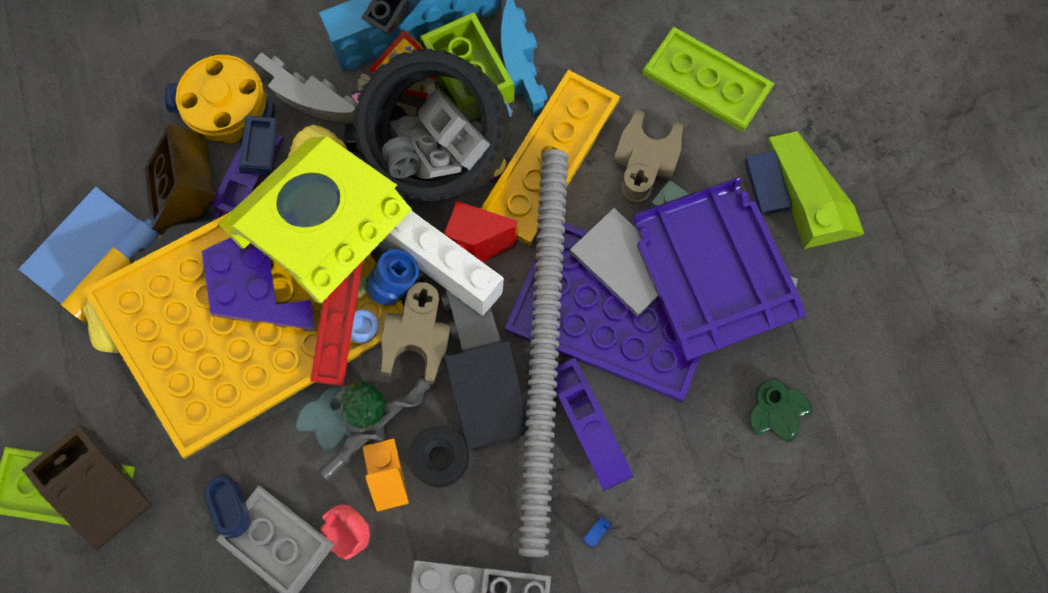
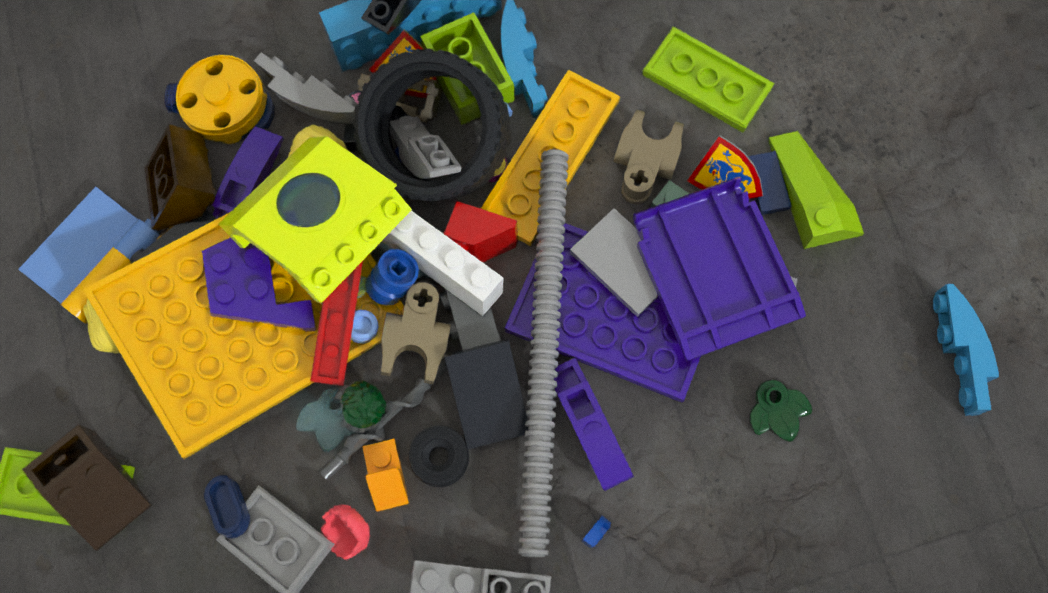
dark blue tile [239,116,278,175] -> none
dark grey wheel [381,137,421,178] -> none
light grey slope [418,87,490,170] -> none
none -> shield [687,135,763,199]
none -> dark azure slope [933,284,999,416]

